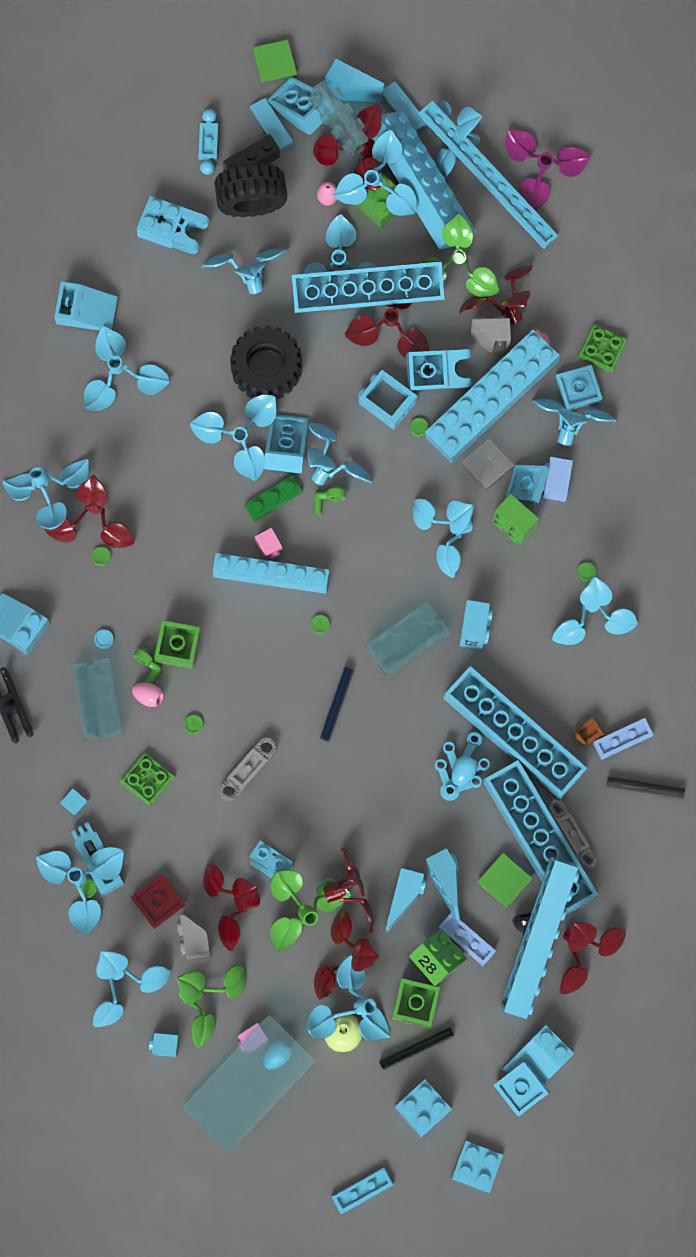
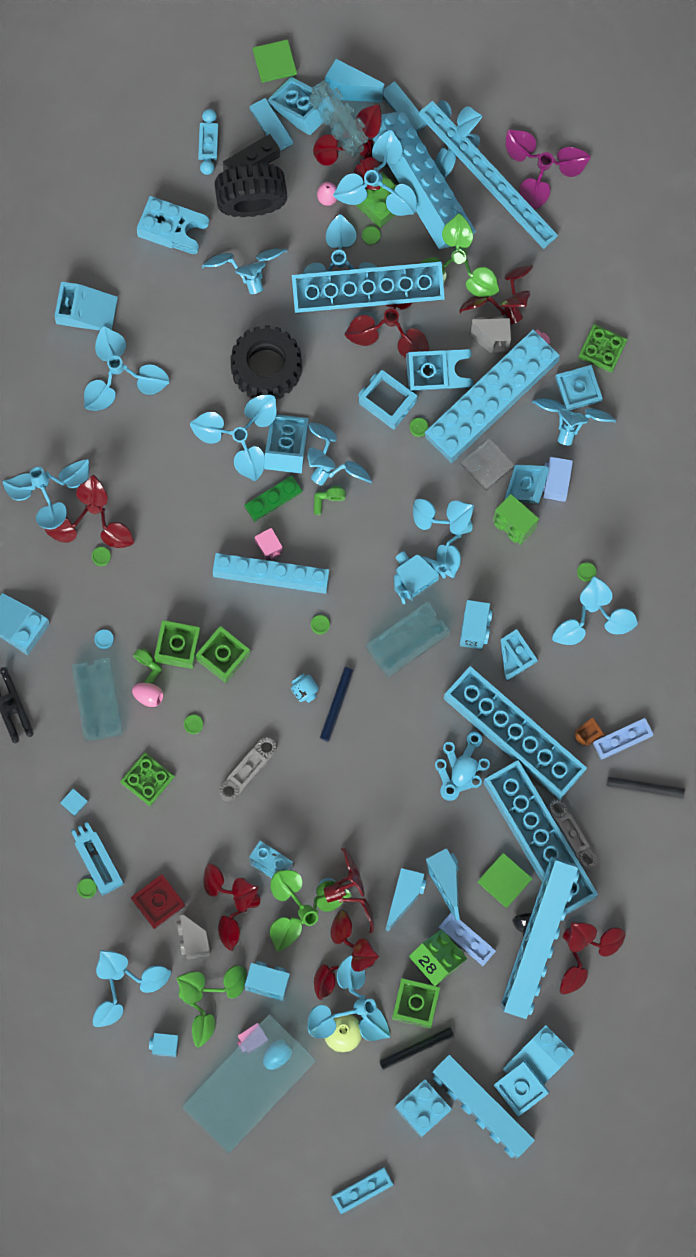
medium azure plant [36,847,124,934] -> none
medium azure plate [452,1141,503,1193] -> none
none -> bright green brick [196,626,250,684]
none -> medium azure brick [245,961,290,1001]
none -> medium azure head [290,673,319,703]
none -> bright green piece [362,226,380,245]
none -> medium azure torso [394,551,452,604]
none -> medium azure brick [432,1055,535,1159]
none -> medium azure wing [500,629,538,681]

